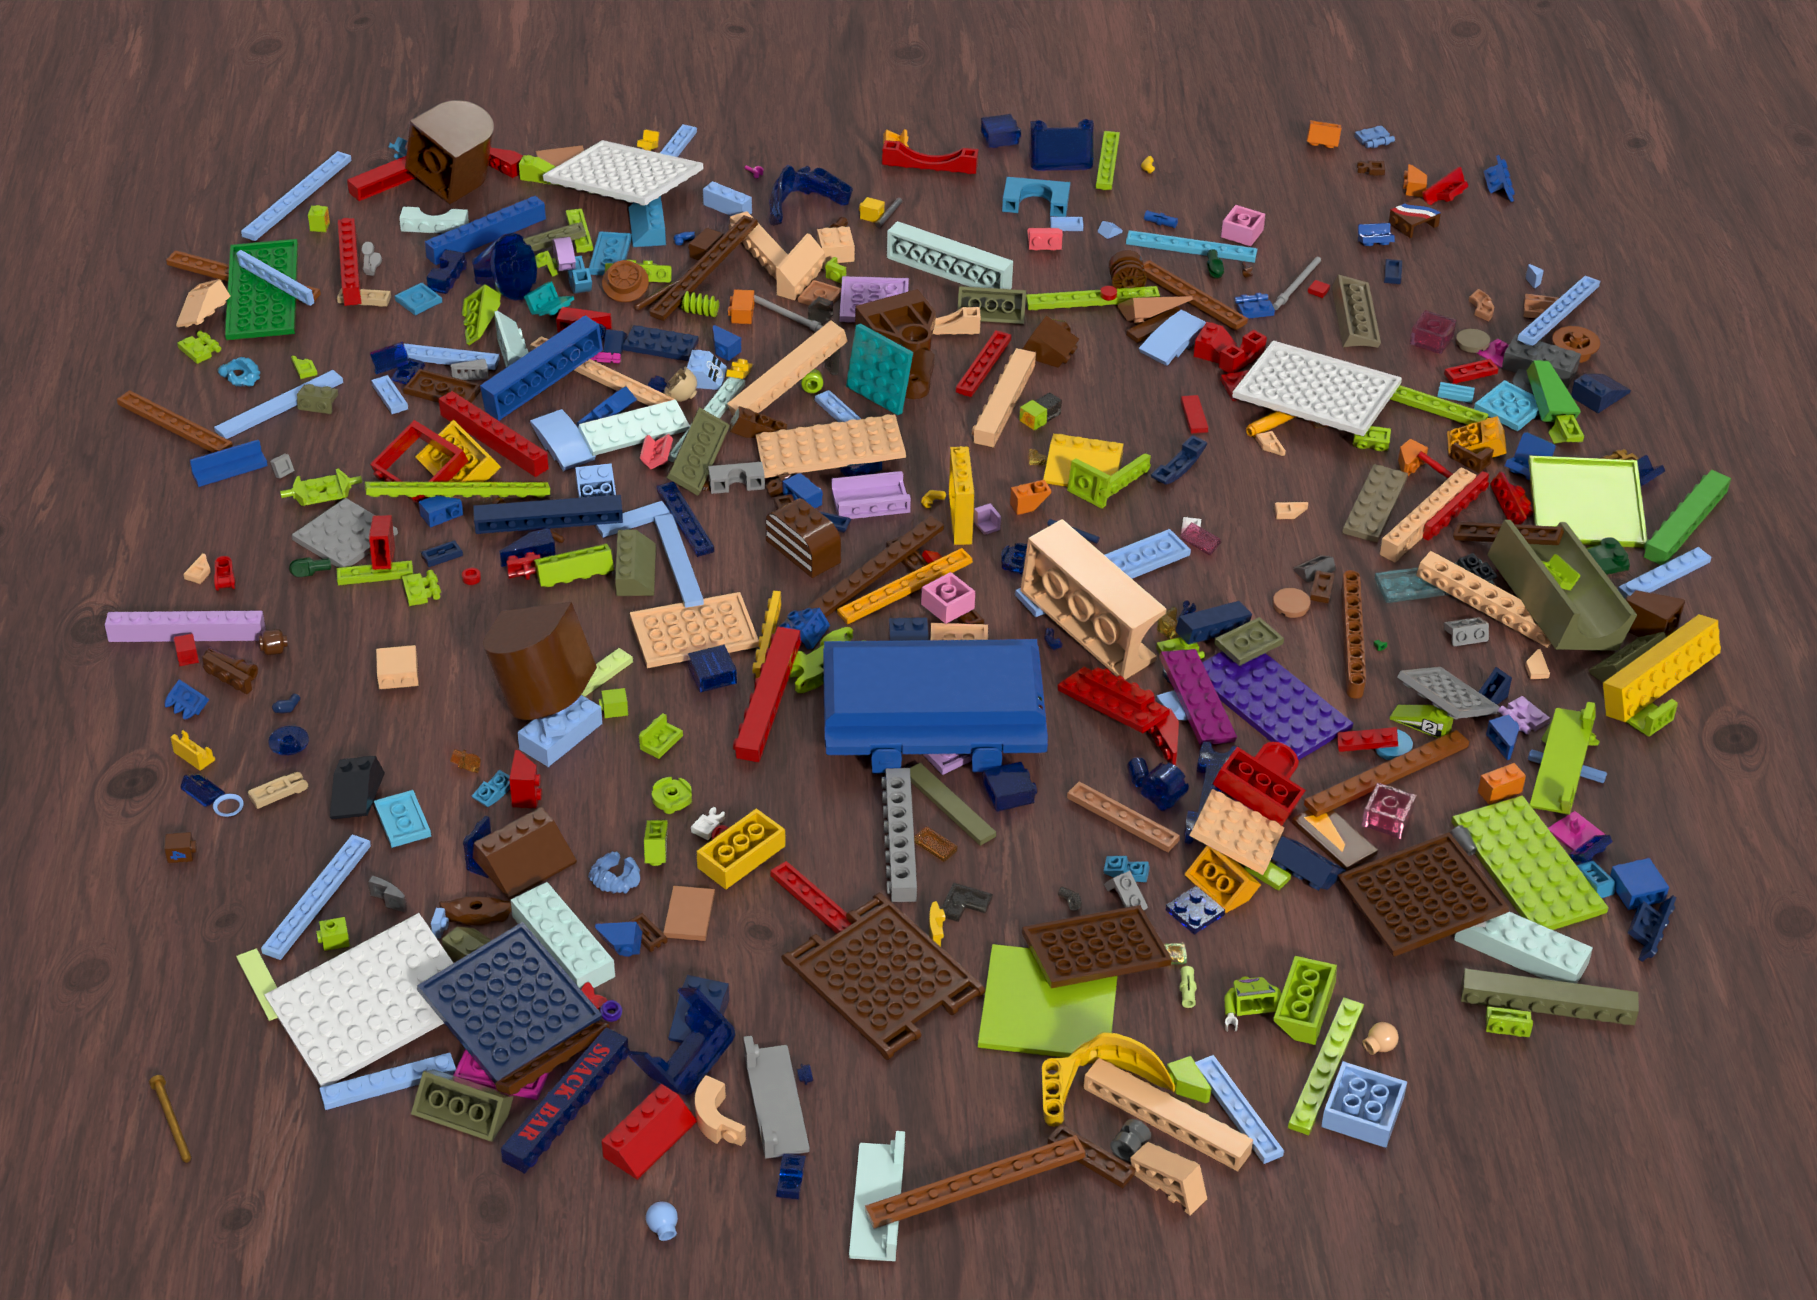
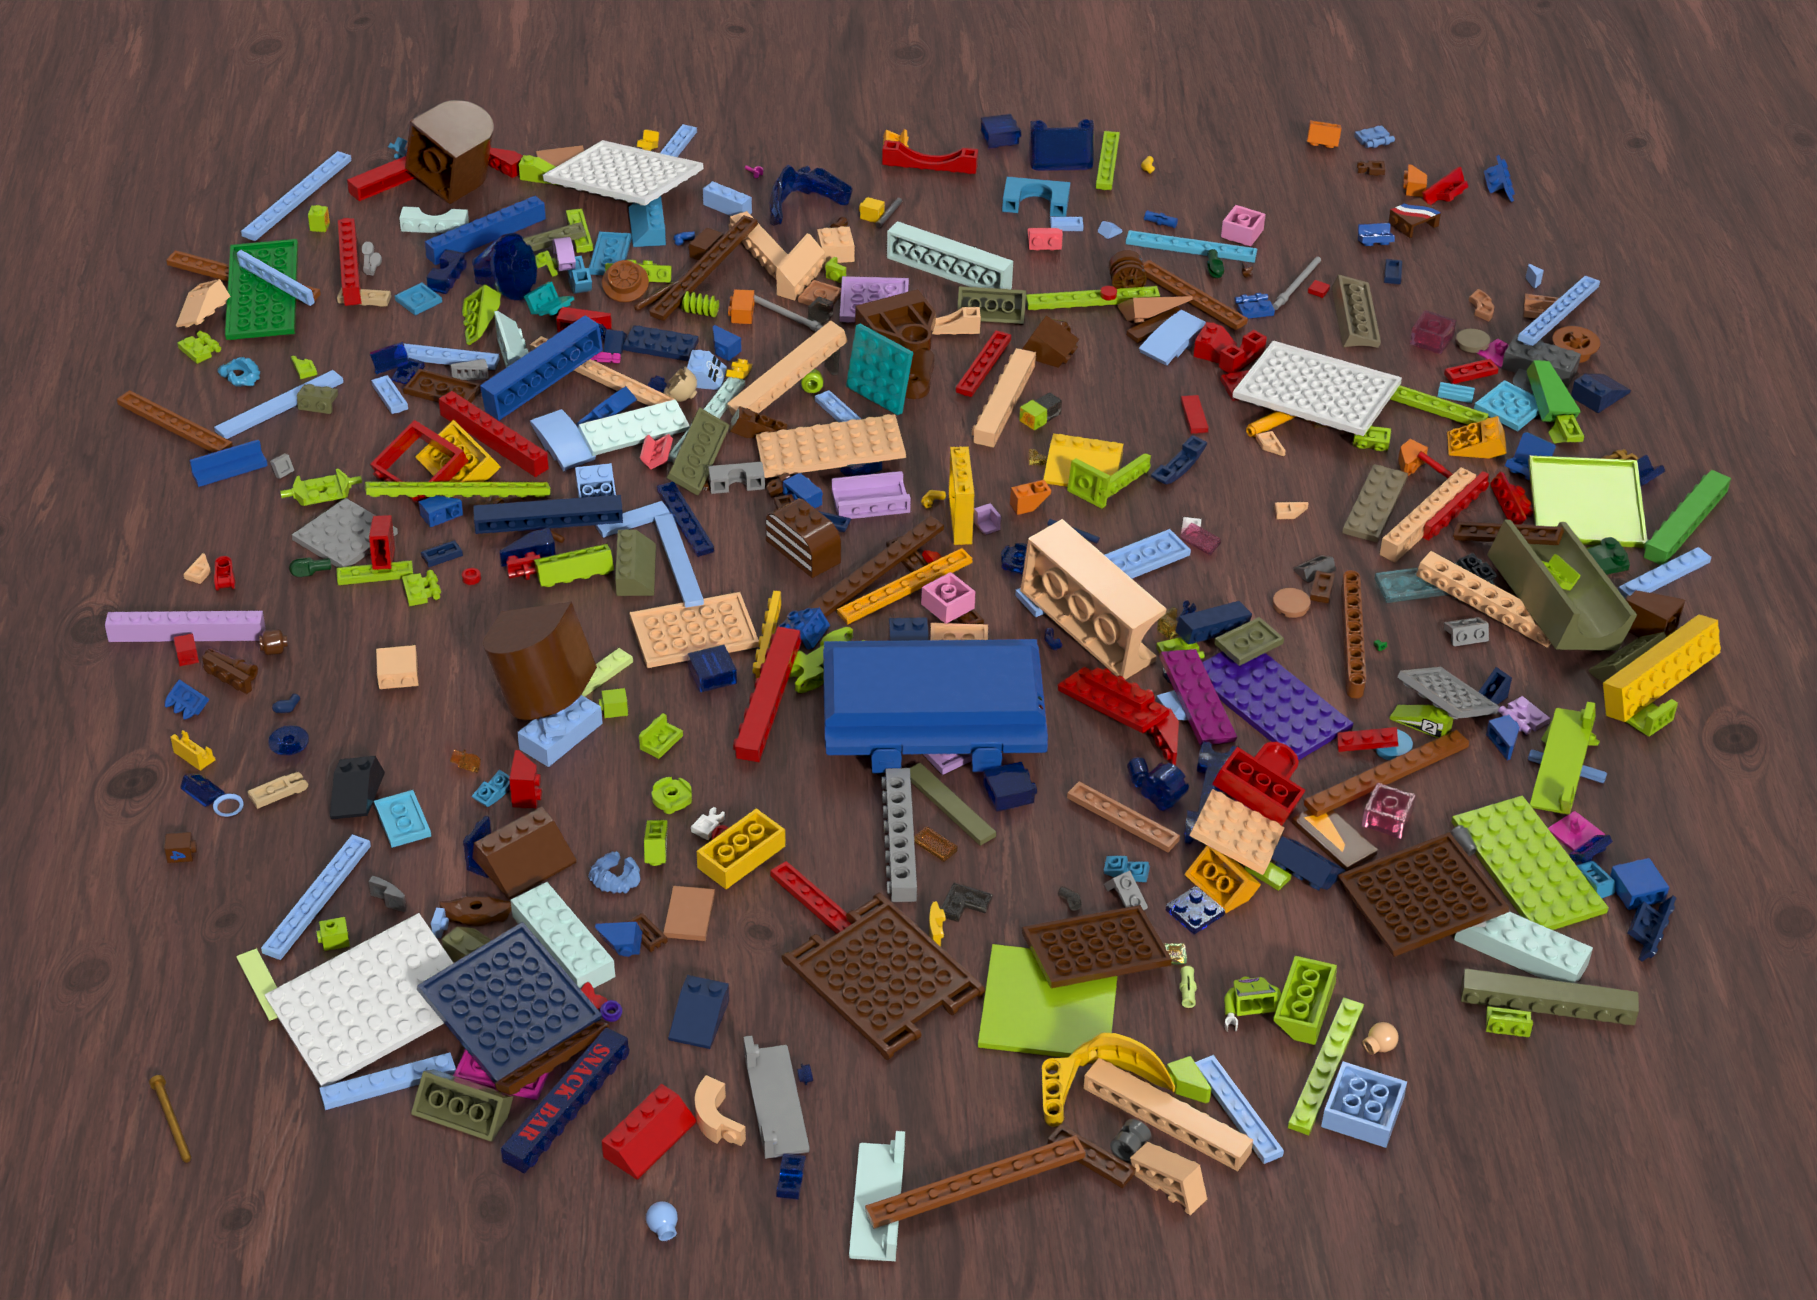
clear blue windscreen [627,988,735,1095] -> none
reddish brown bracket [1450,443,1494,473] -> none
orange brick [1478,763,1526,805] -> none
light nougat tile [1525,649,1550,679] -> none

